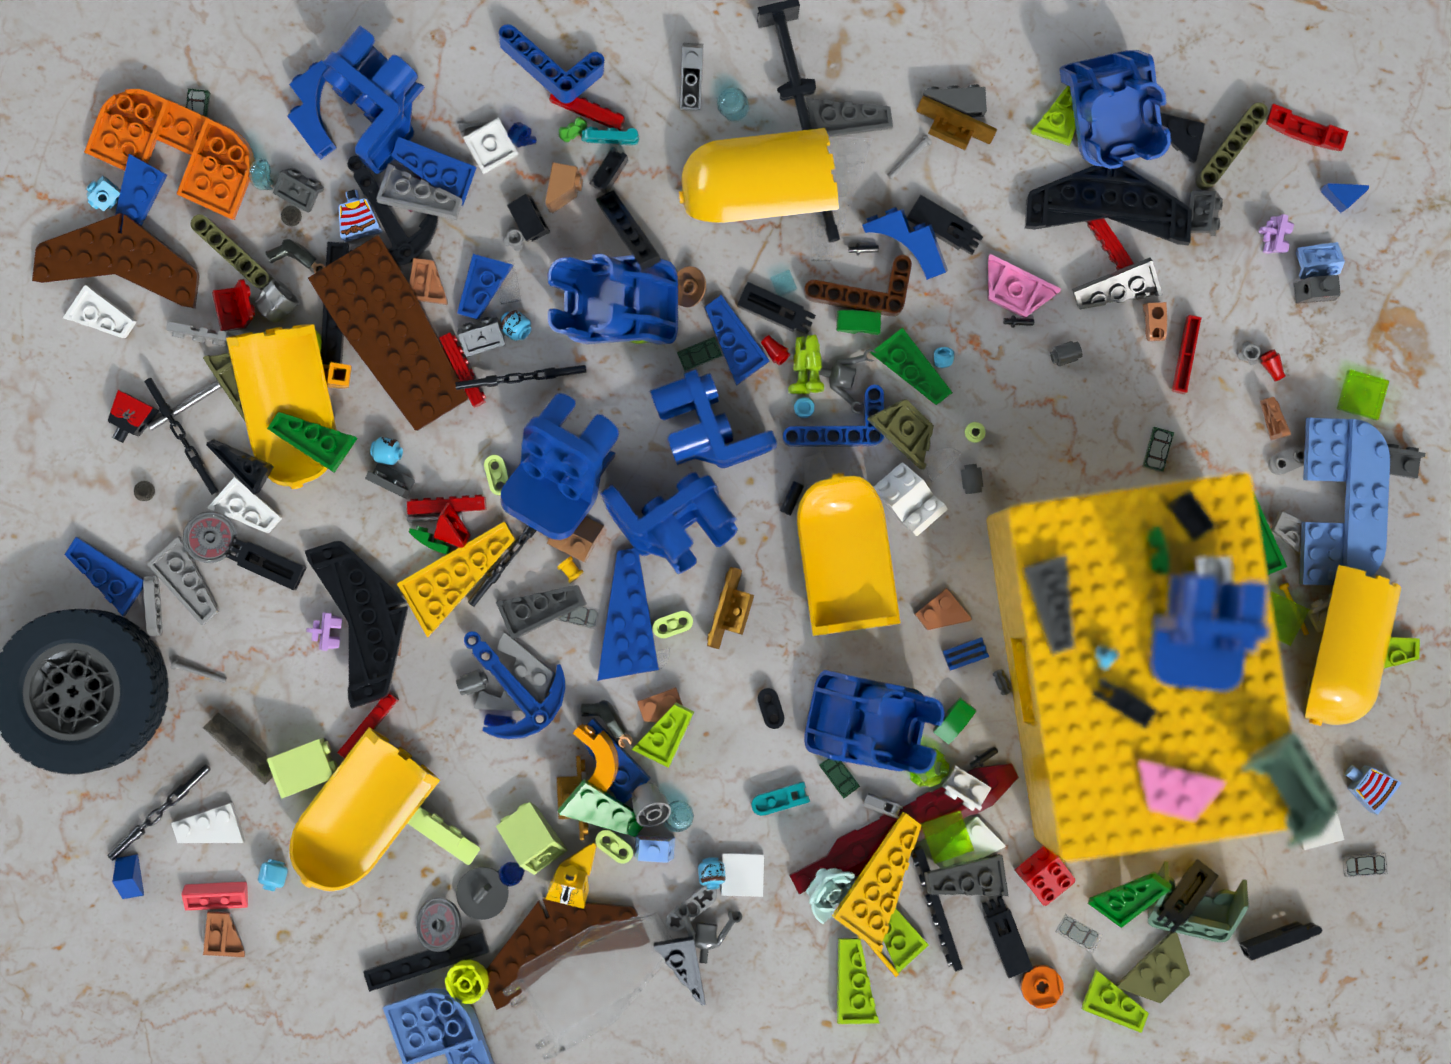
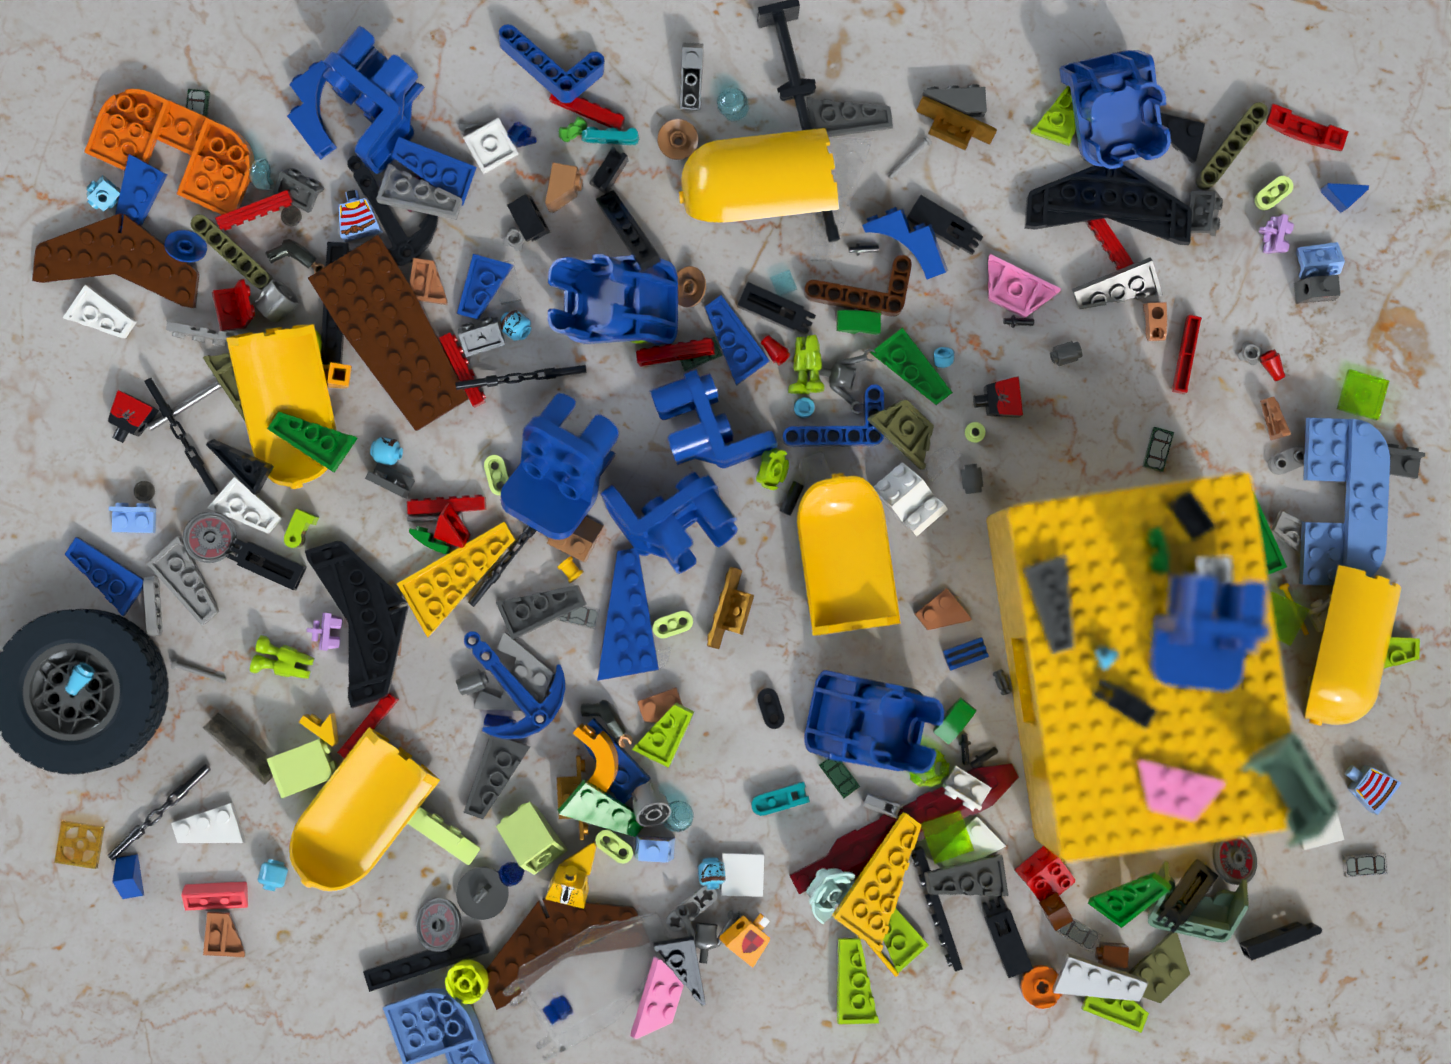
none -> clear yellow piece [54,821,105,869]
none -> medium azure cone [65,662,95,695]
none -> light blue bracket [109,503,156,533]
none -> blue dish [164,230,207,262]
none -> red piece [215,189,294,231]
none -> lime piece [250,635,315,679]
none -> lime leg [284,509,319,548]
none -> yellow slope [299,713,339,746]
none -> dark grey wing [463,735,531,819]
none -> clear blue piece [542,994,574,1025]
none -> bright pink wing [630,957,684,1039]
none -> red piece [636,337,715,367]
none -> medium nougat dish [657,119,698,160]
none -> light orange torso [719,913,770,968]
none -> lime plate [756,448,789,490]
none -> black piece [959,733,971,765]
none -> torso [973,376,1023,418]
none -> reddish brown brick [1039,892,1074,931]
none -> wing [1052,953,1148,1001]
none -> reddish brown brick [1095,942,1129,969]
none -> dark grey shield [1212,836,1257,885]
none -> yellowish green plate [1254,176,1293,211]

